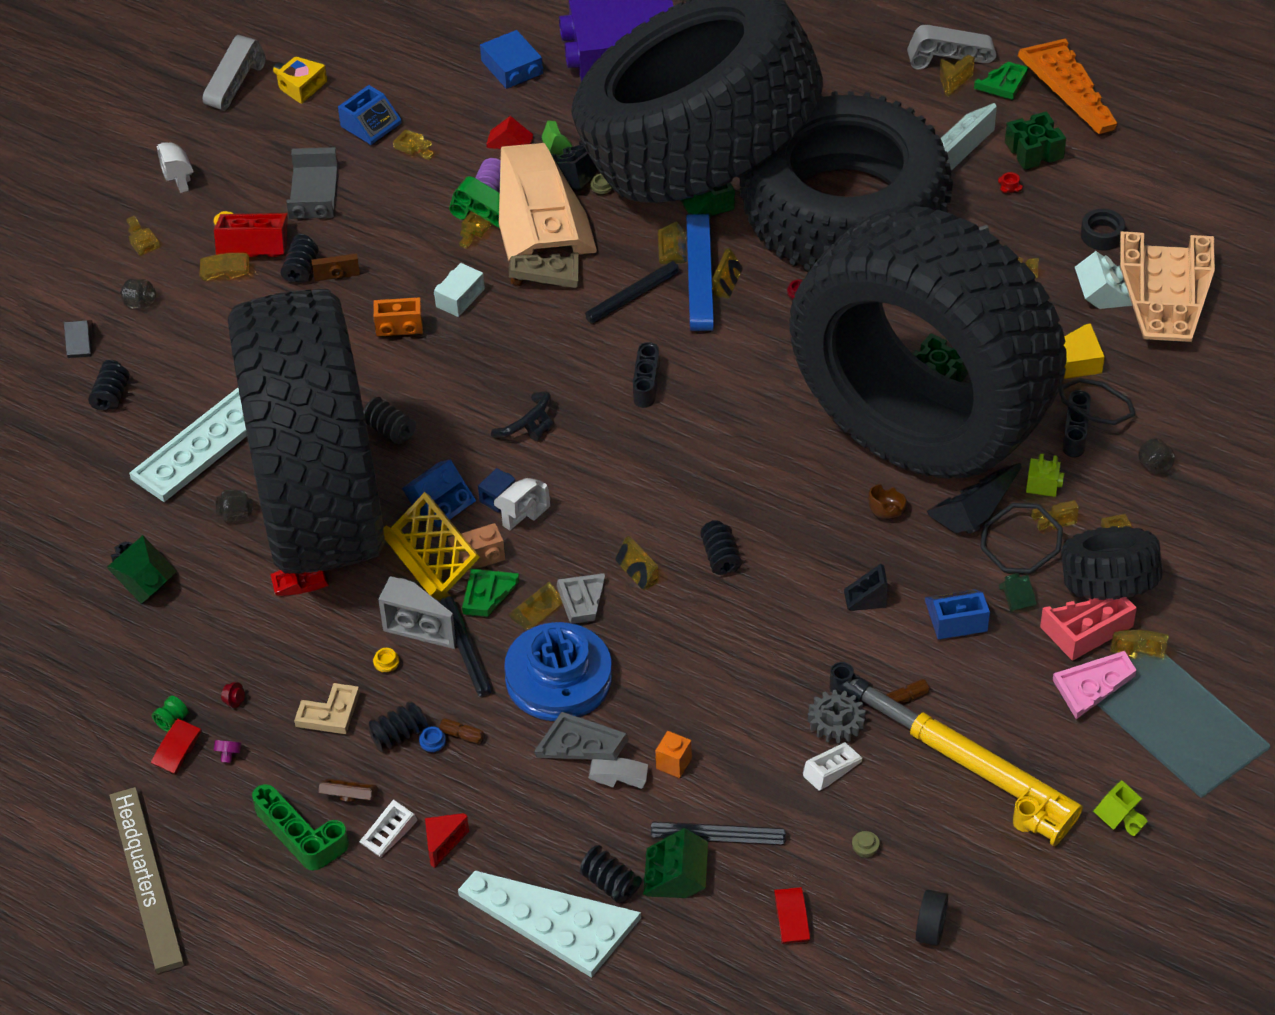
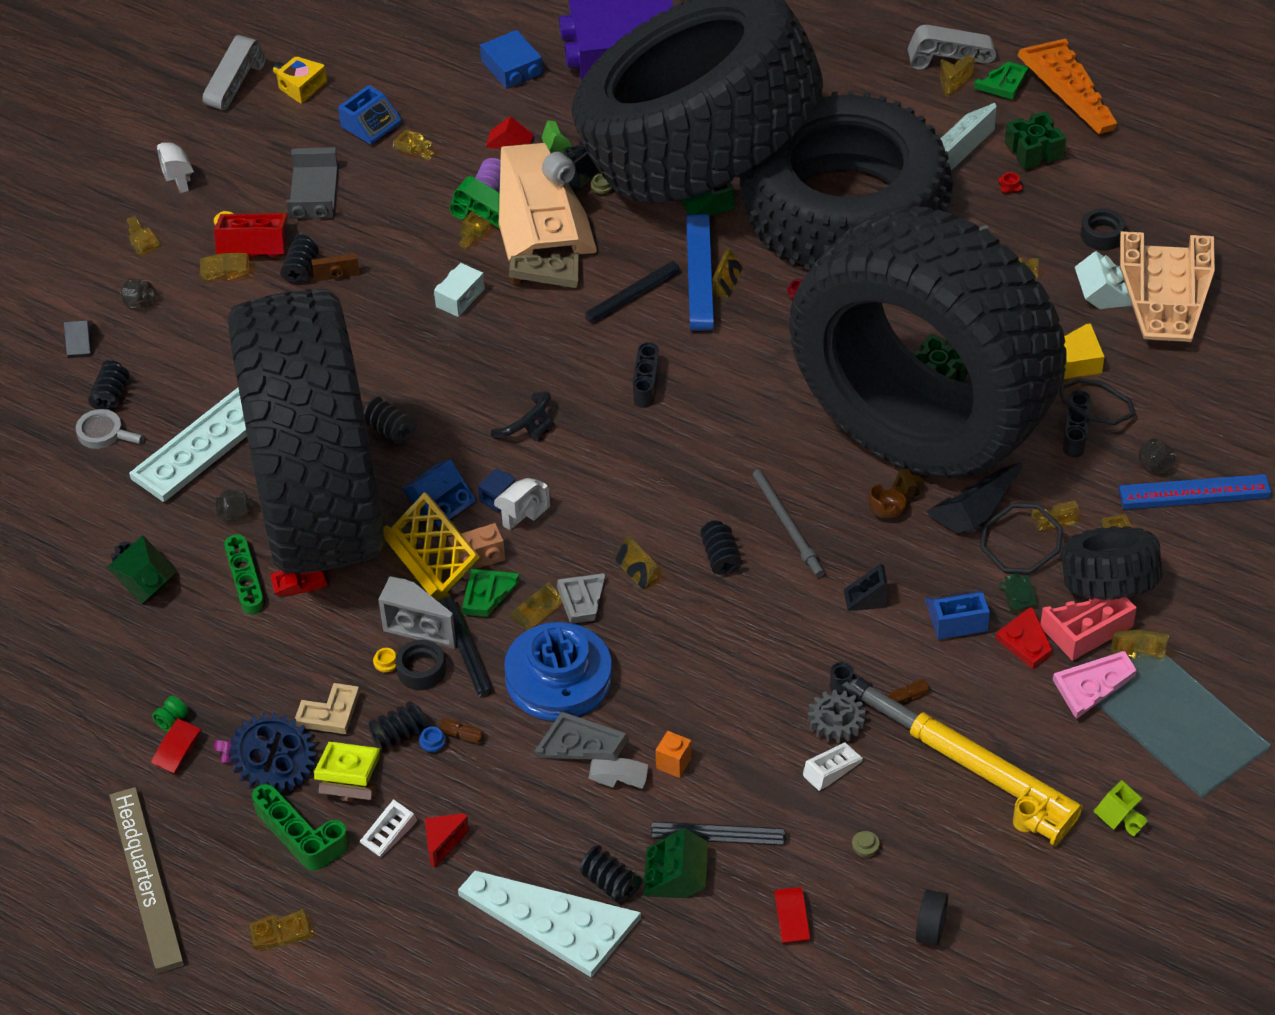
dark red plate [221,682,245,708] -> none
orange brick [374,297,423,336] -> none
clear yellow slope [658,222,687,264] -> none
lime brick [1026,454,1064,497] -> none
none -> light grey piece [76,409,144,449]
none -> green beam [224,534,264,615]
none -> dark blue gear [228,712,316,794]
none -> clear yellow slope [248,909,313,949]
none -> neon yellow tile [314,742,380,786]
none -> black tyre [396,640,446,690]
none -> light grey head [542,152,575,185]
none -> dark grey bar [752,469,825,578]
none -> dark brown tile [892,469,924,504]
none -> red wing [995,607,1052,669]
none -> blue tile [1118,474,1271,510]

